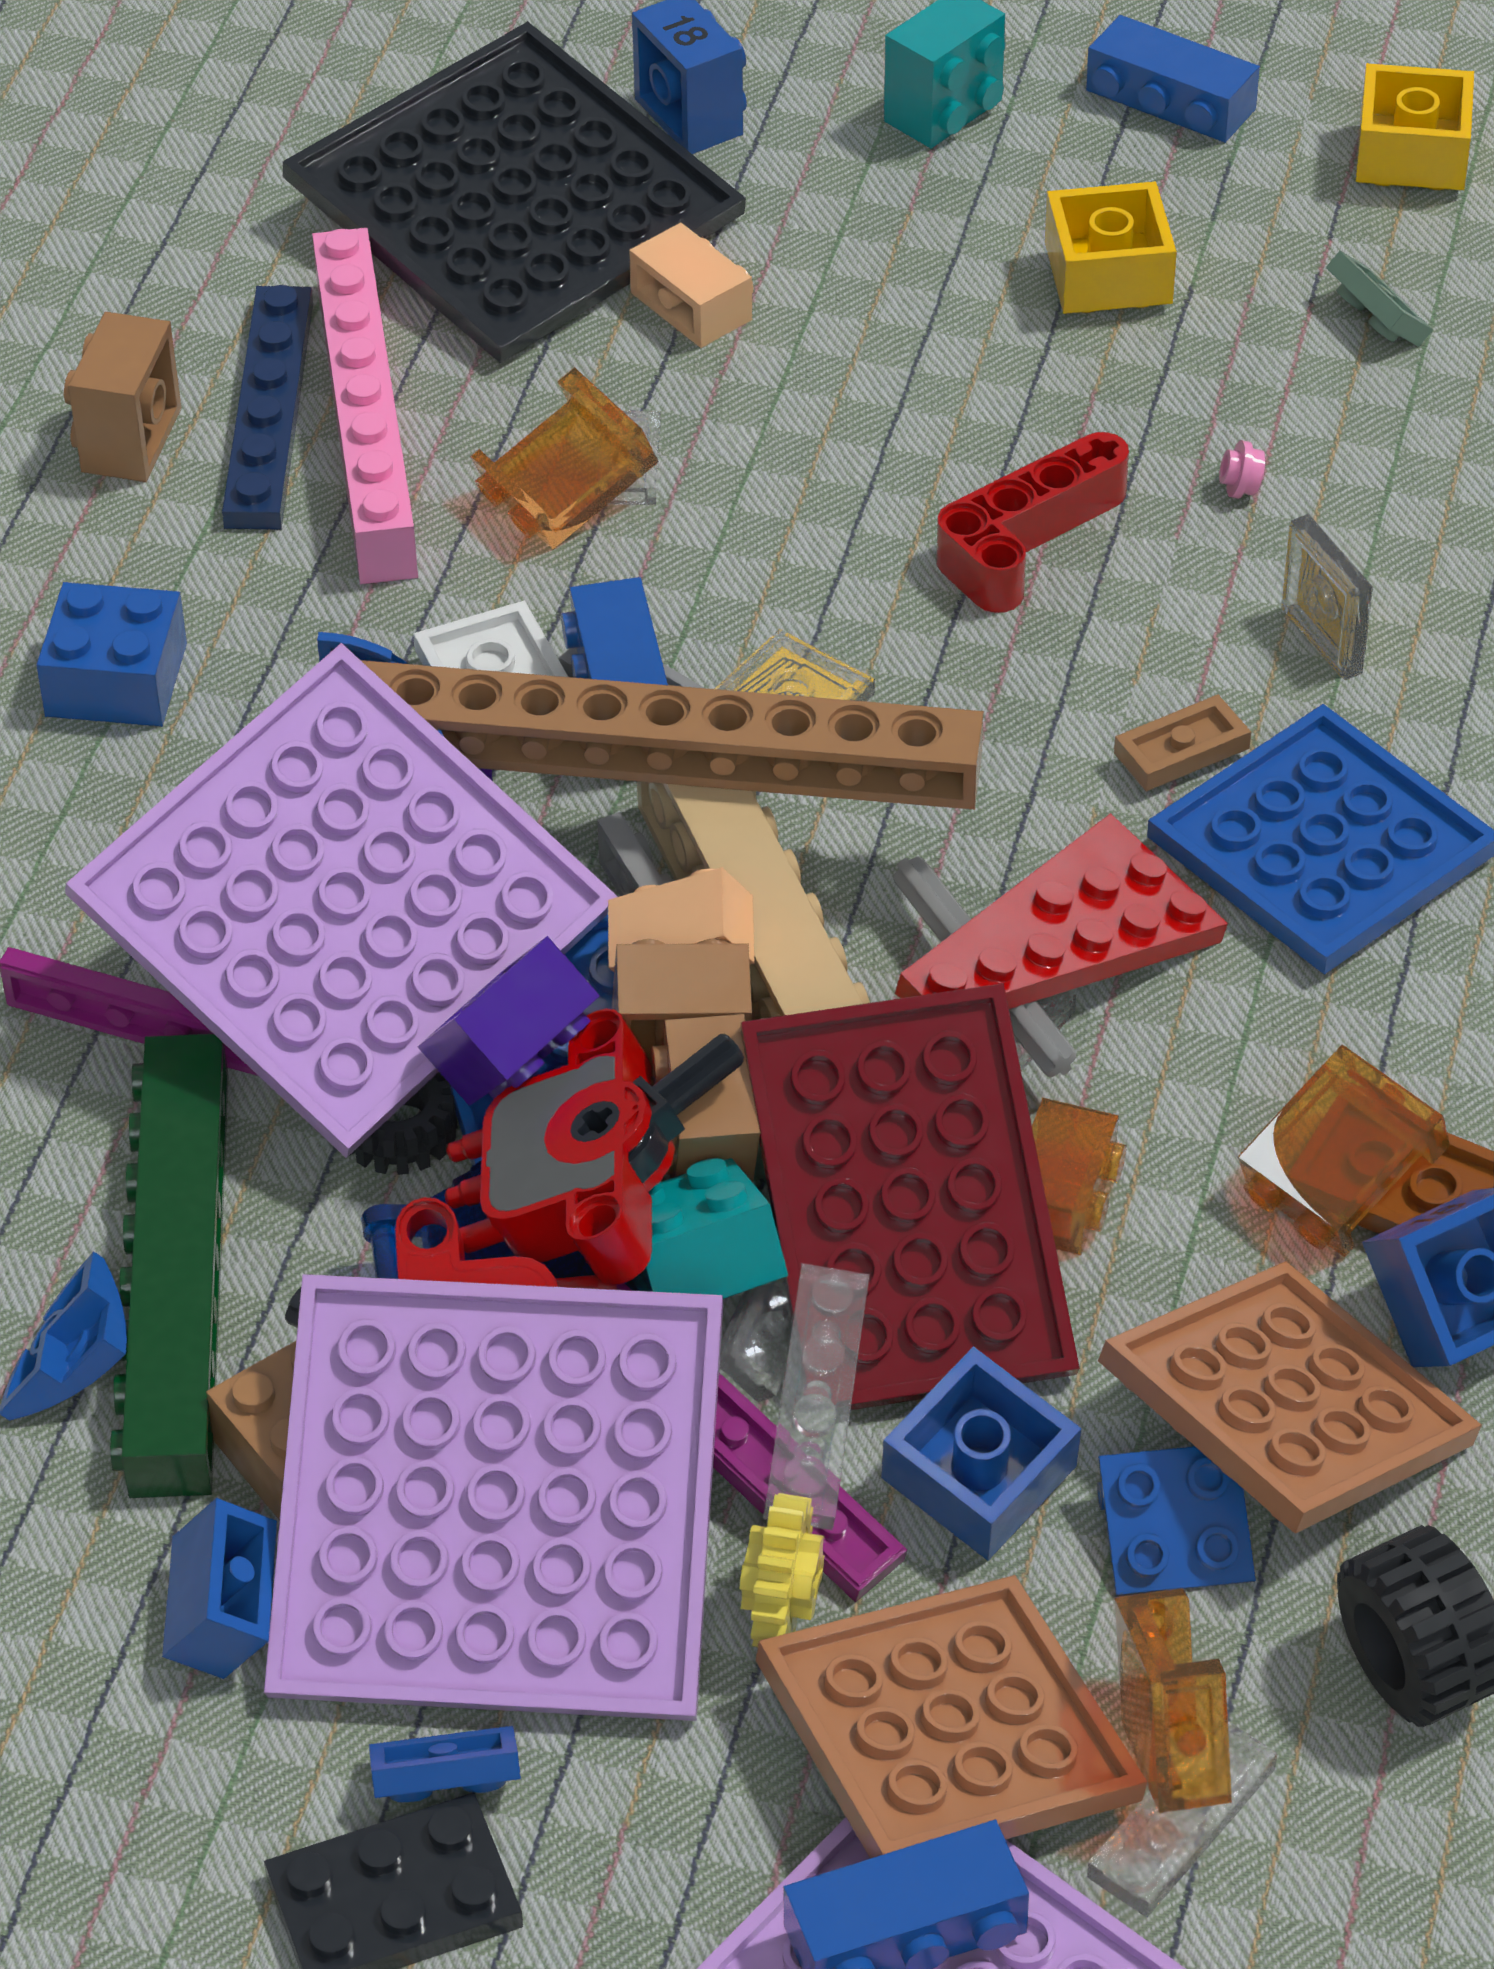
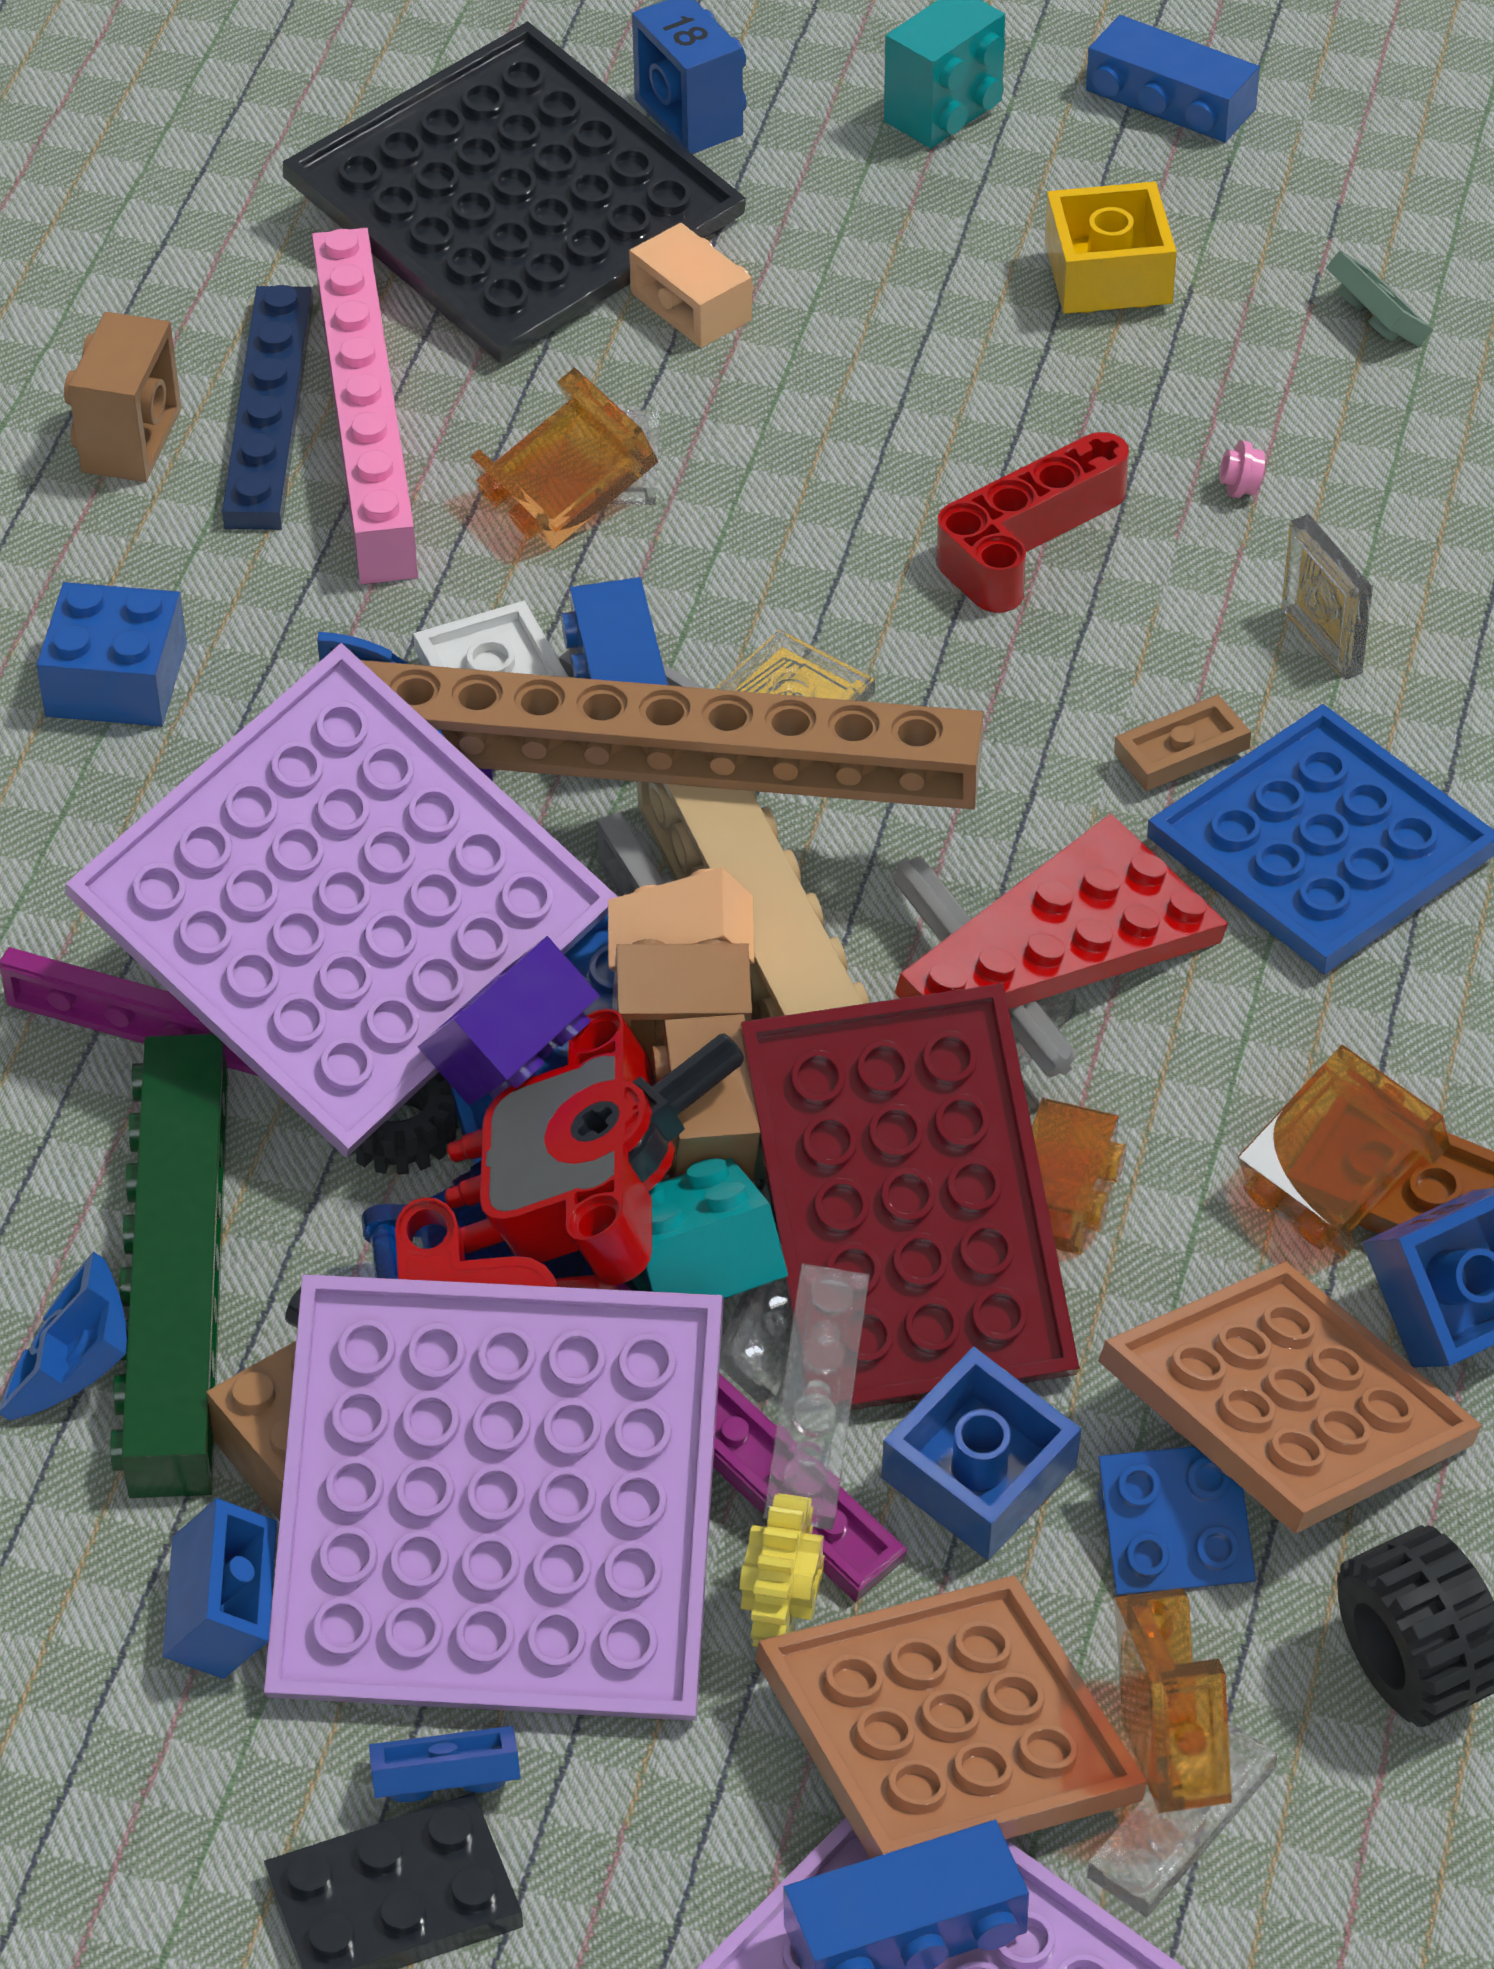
yellow brick [1355,63,1474,190] -> none

